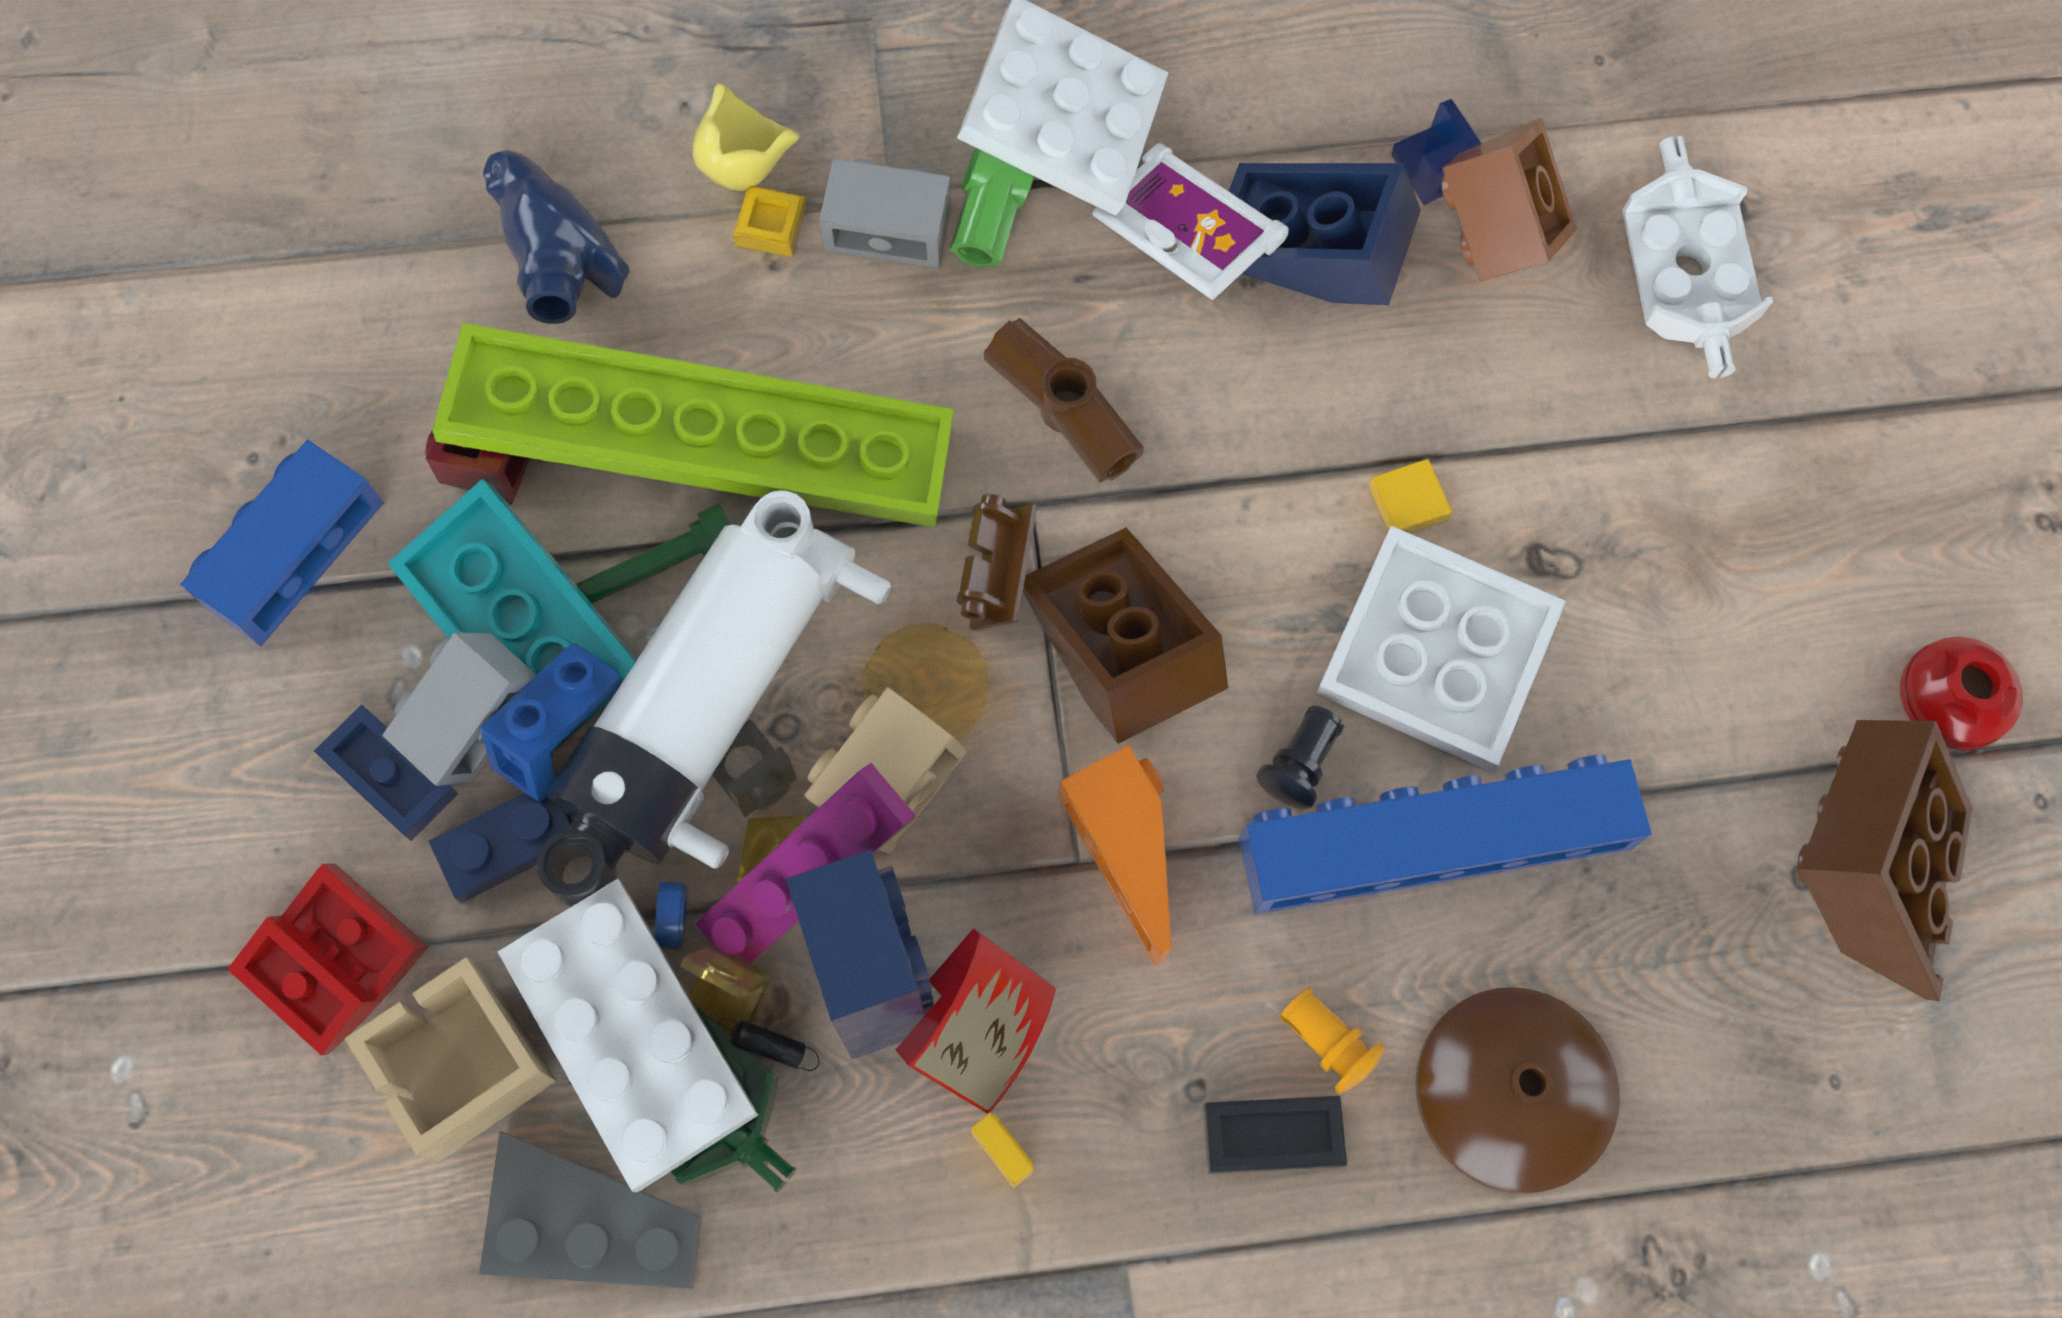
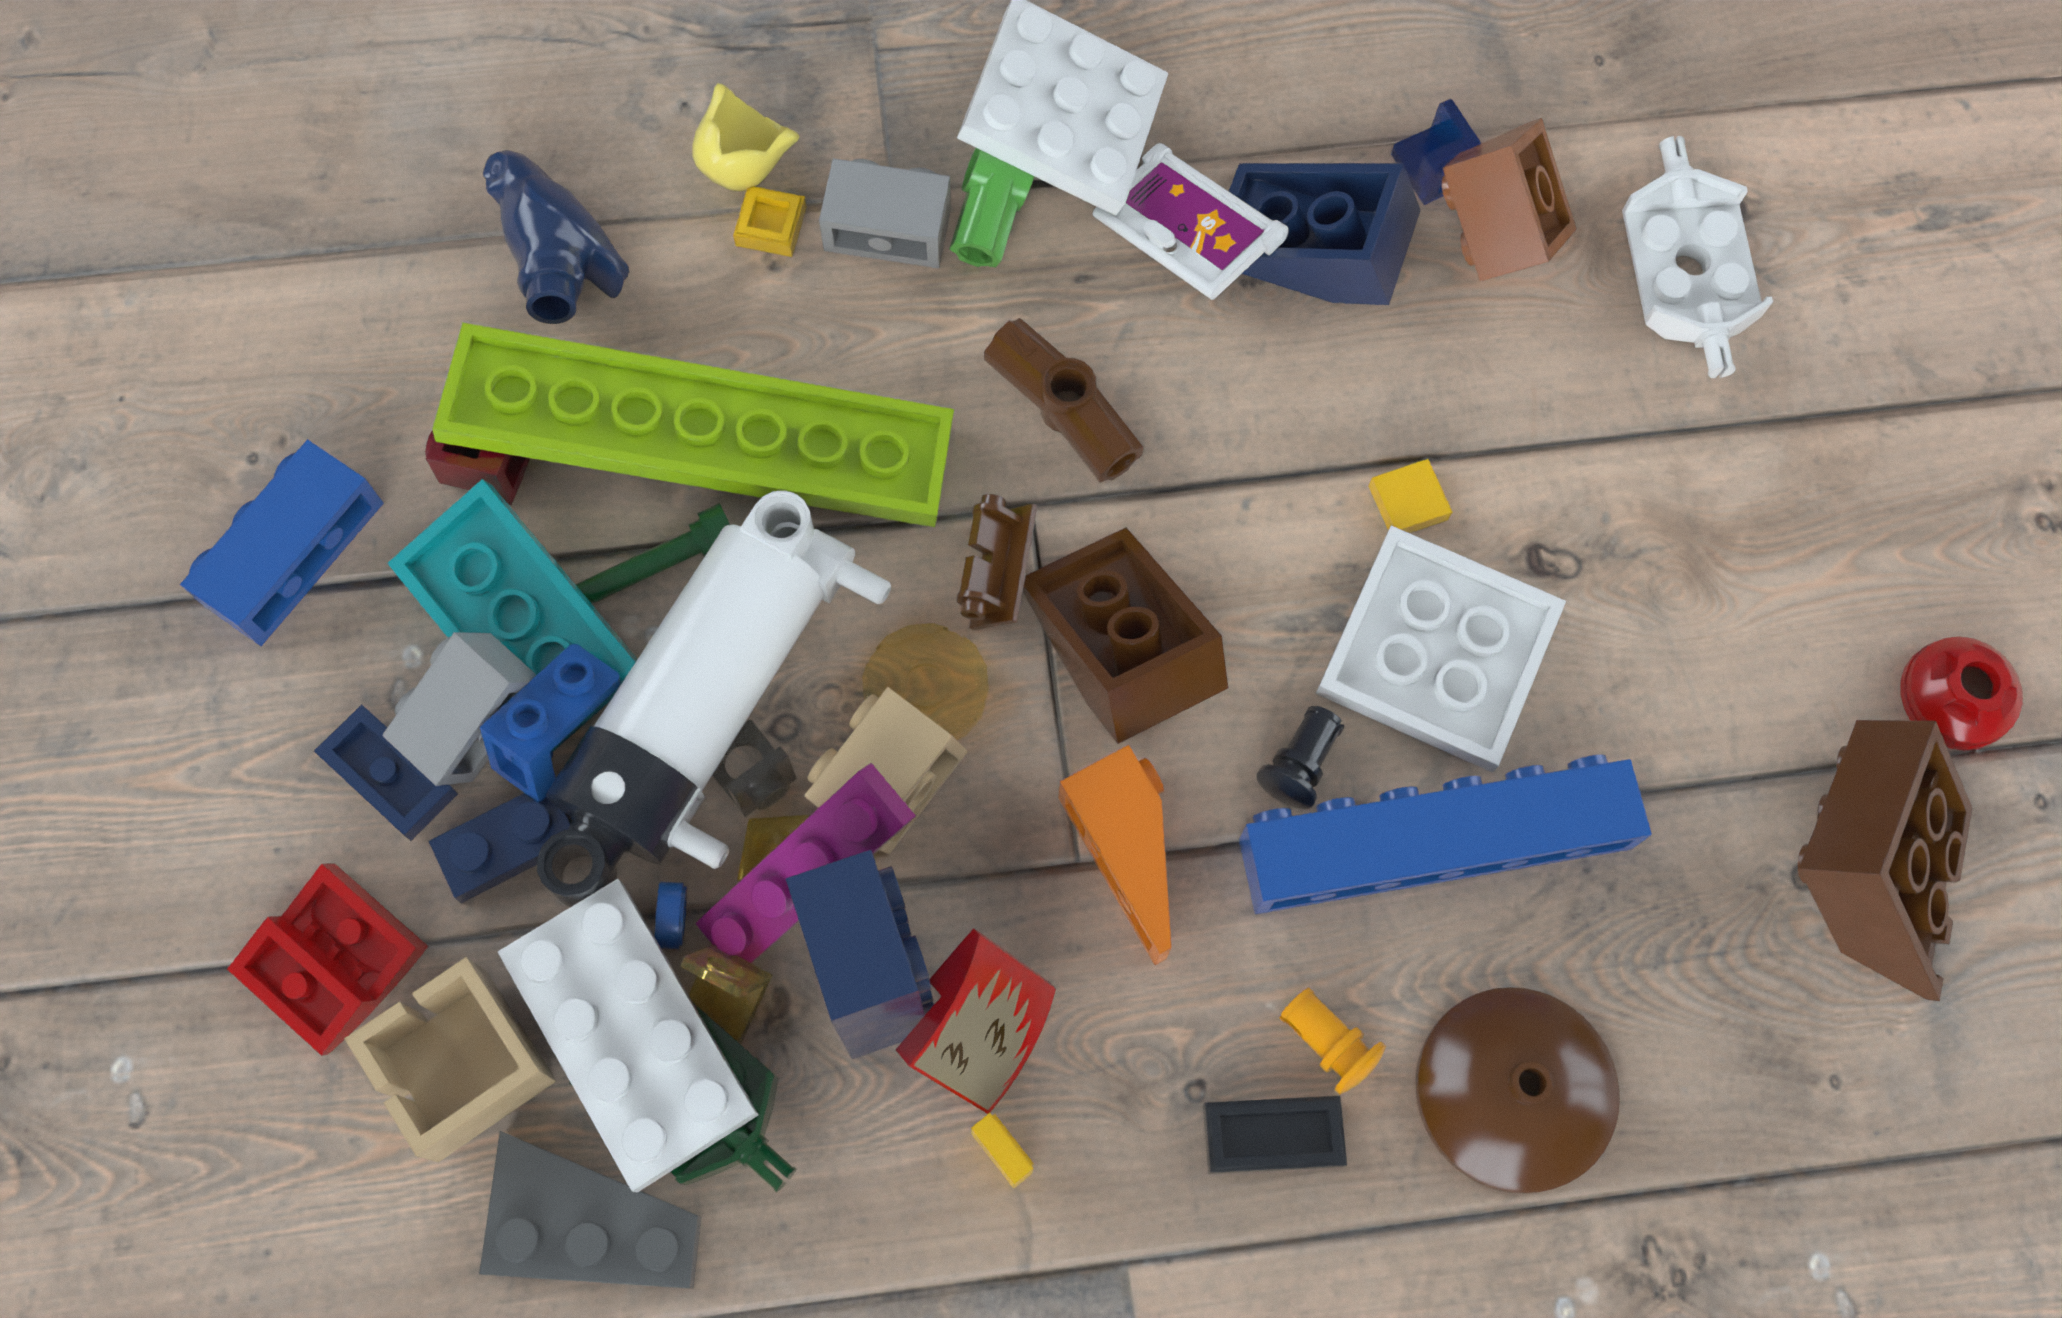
black piece [717,1018,820,1071] -> none

